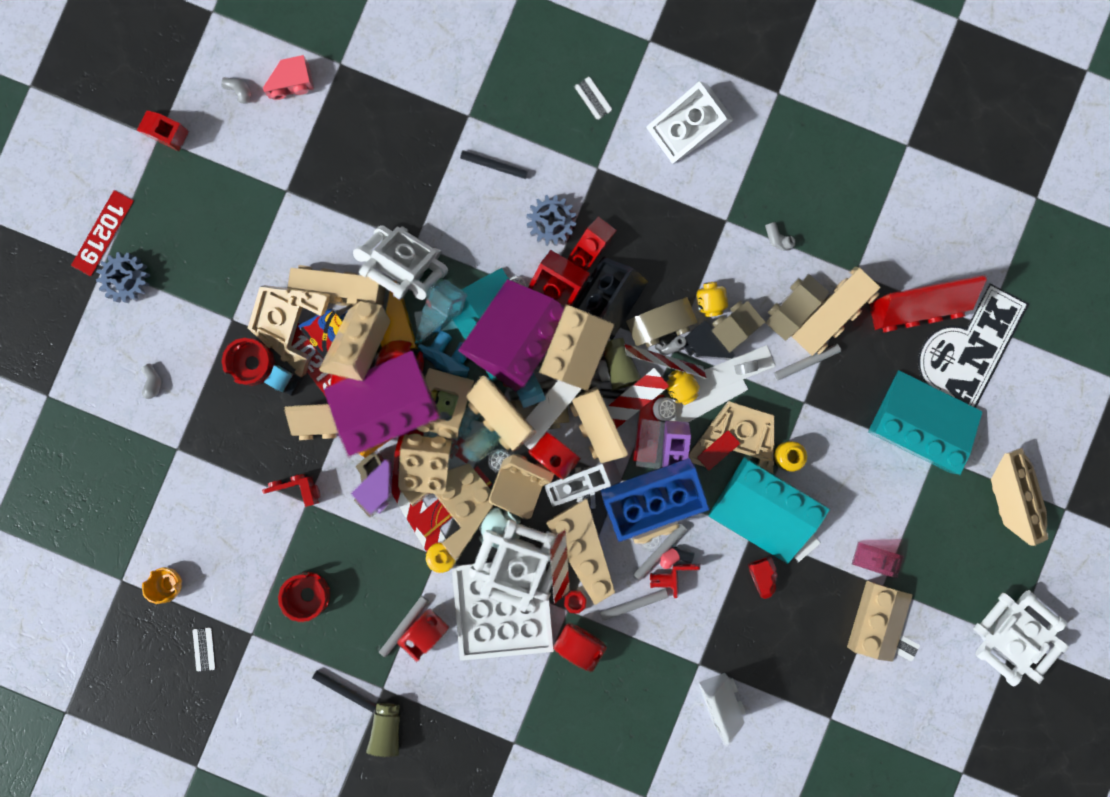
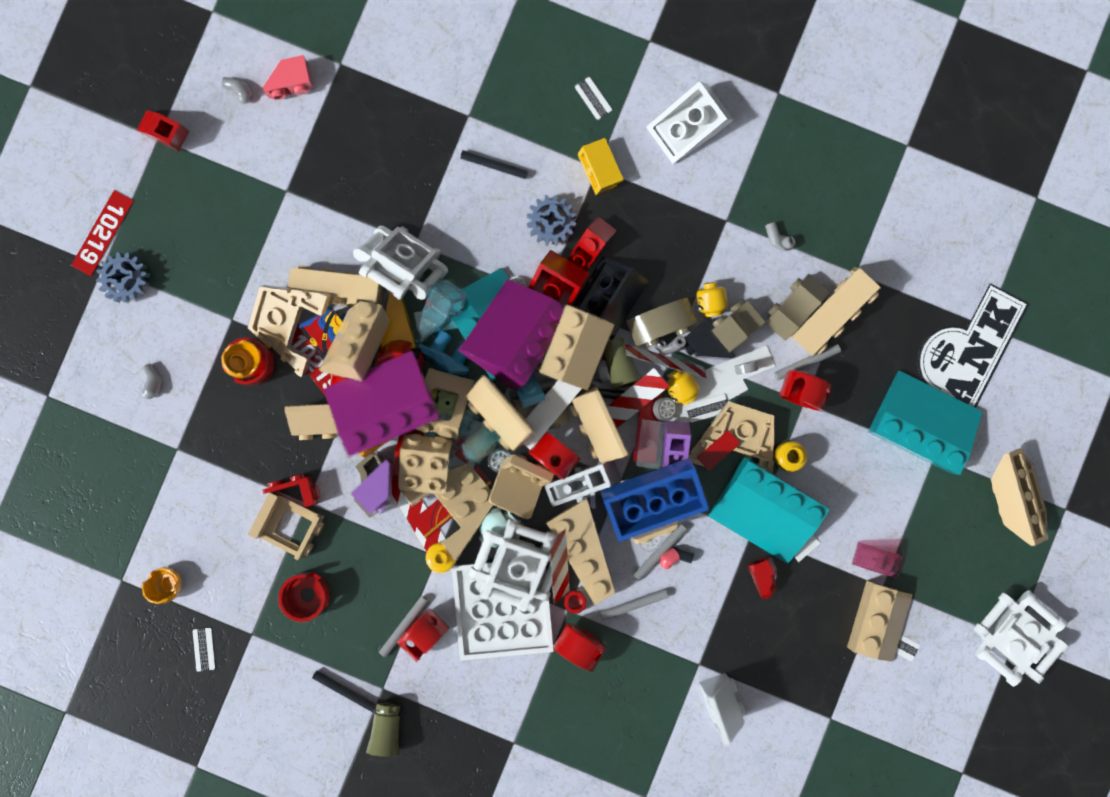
medium azure leg [265,365,303,396] -> none
red bracket [650,564,701,598] -> none
red slope [870,275,986,333] -> none
none -> light orange hair [221,340,261,378]
none -> tan window [248,492,324,560]
none -> yellow hinge [578,138,624,195]
none -> sticker [686,394,727,423]
none -> red piece [778,370,832,412]

